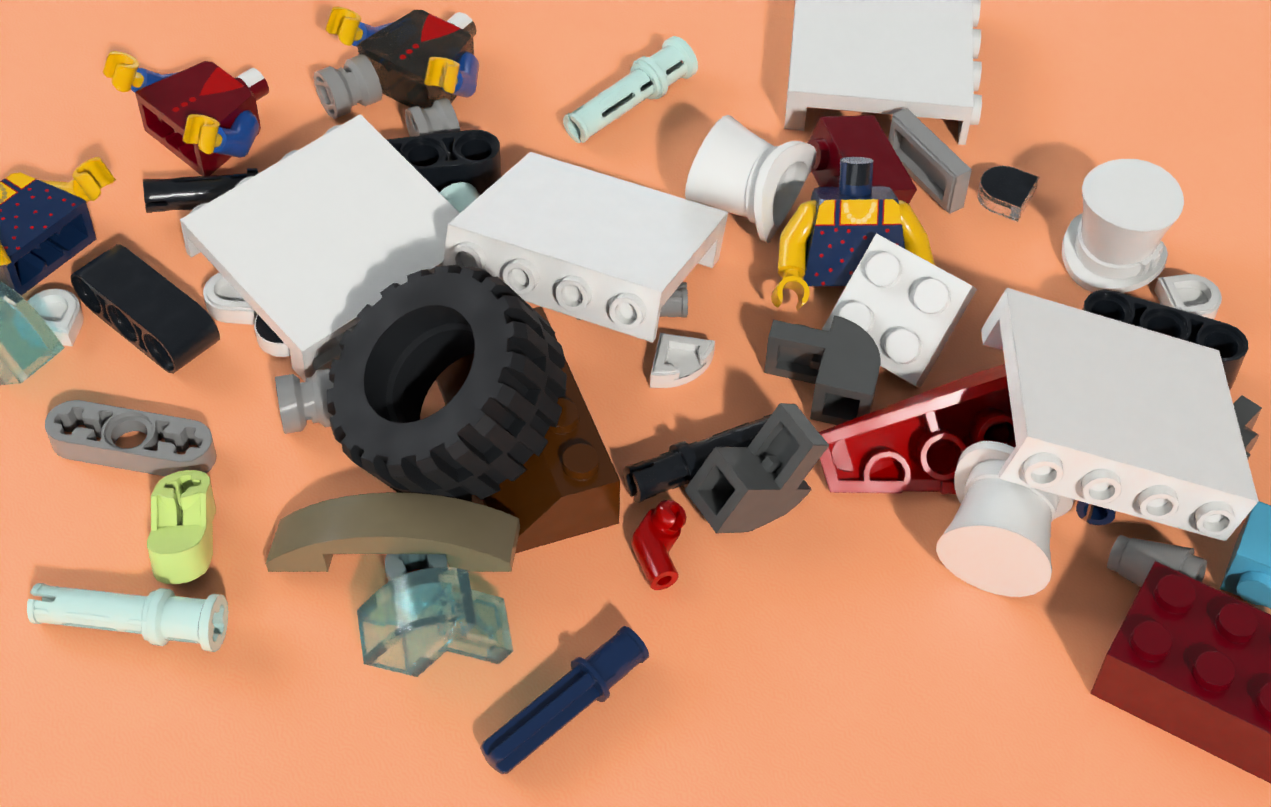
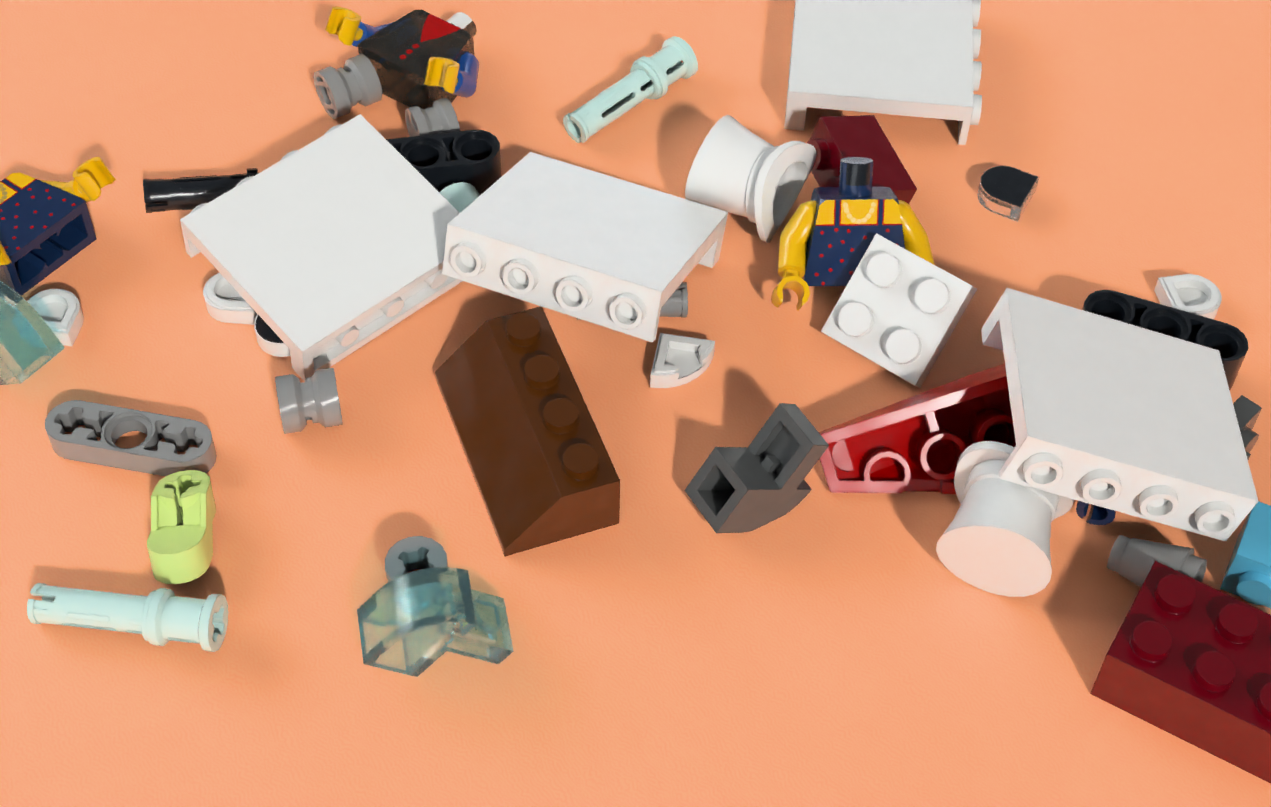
black beam [70,244,220,374] -> none
torso [103,51,269,176] -> none
dark tan slope [265,492,520,572] -> none
black tyre [327,265,567,502] -> none
dark blue axle [480,626,649,775] -> none
black pin [623,414,771,503] -> none
red arm [631,500,687,590] -> none
dark grey brick [764,315,881,425] -> none
light grey tile [888,108,972,214] -> none
white hat [1062,159,1184,293] -> none

